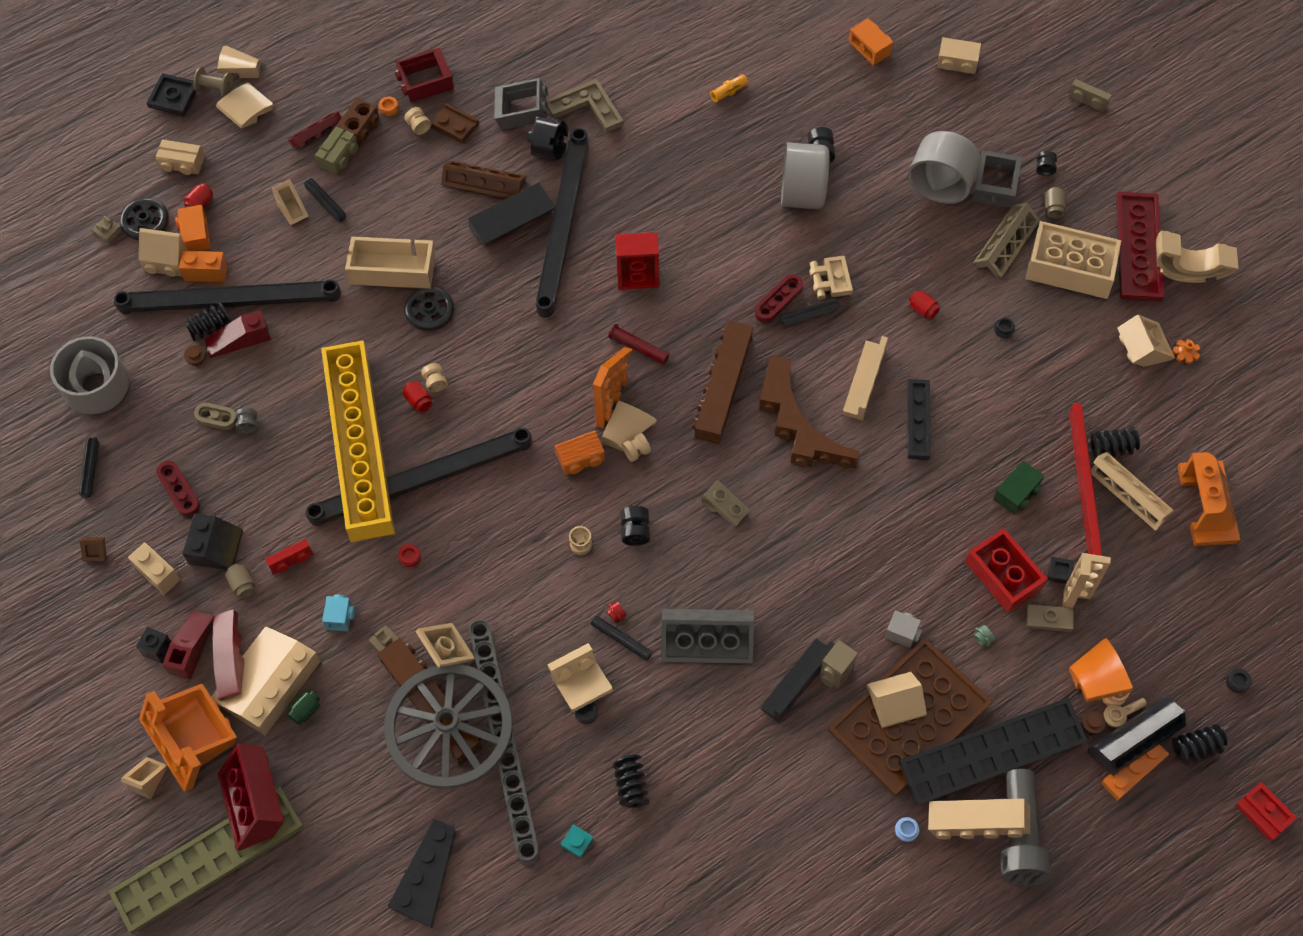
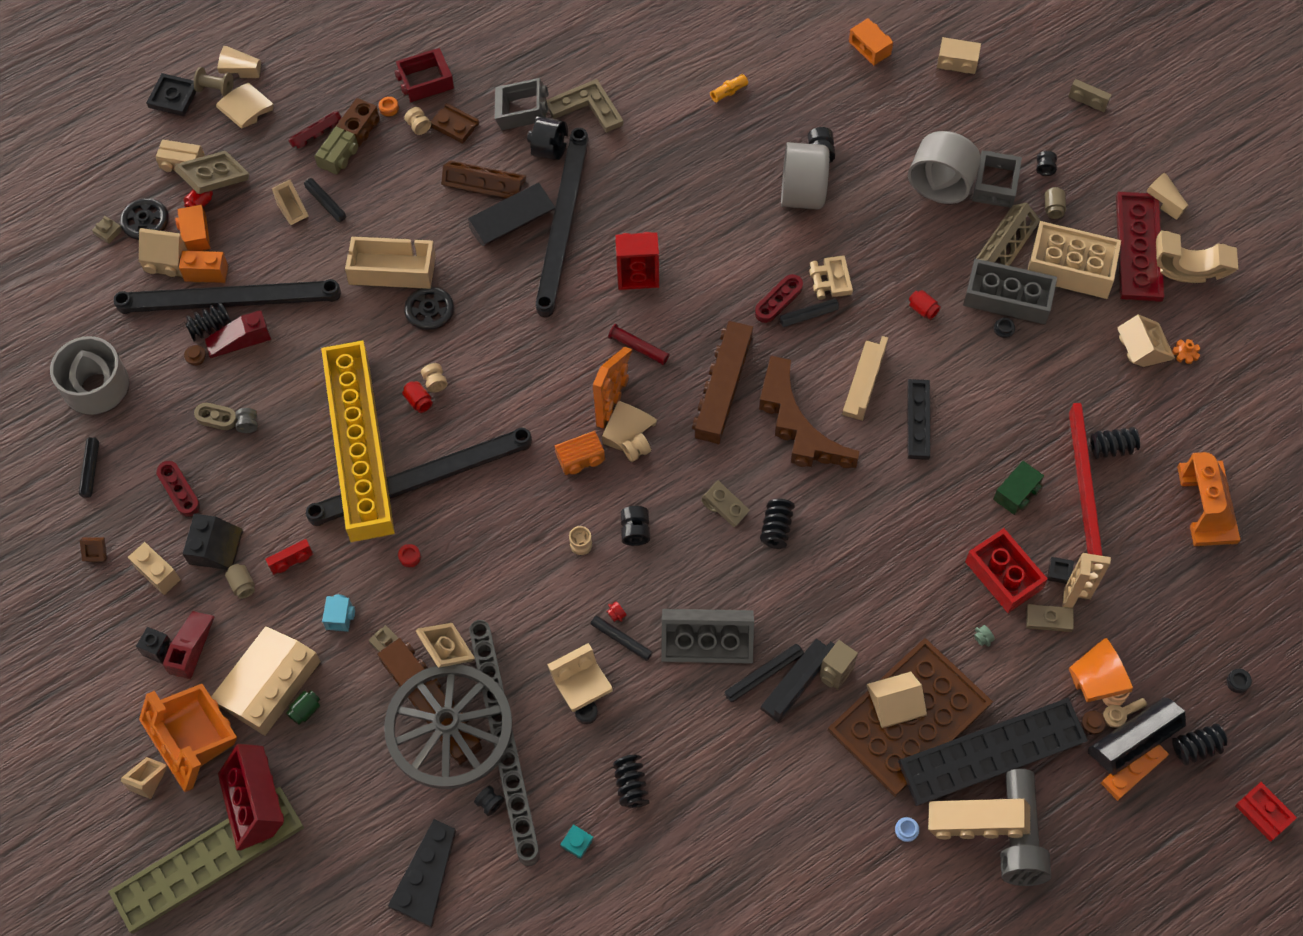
slope [213,609,244,701] -> none
light grey brick [885,610,922,648] -> none
tan fence [1091,452,1174,531] -> none
none -> dark tan plate [175,151,249,194]
none -> black wheel [474,786,504,816]
none -> black axle [724,644,804,702]
none -> black piece [760,499,795,549]
none -> dark grey brick [963,258,1057,325]
none -> tan slope [1147,173,1189,220]

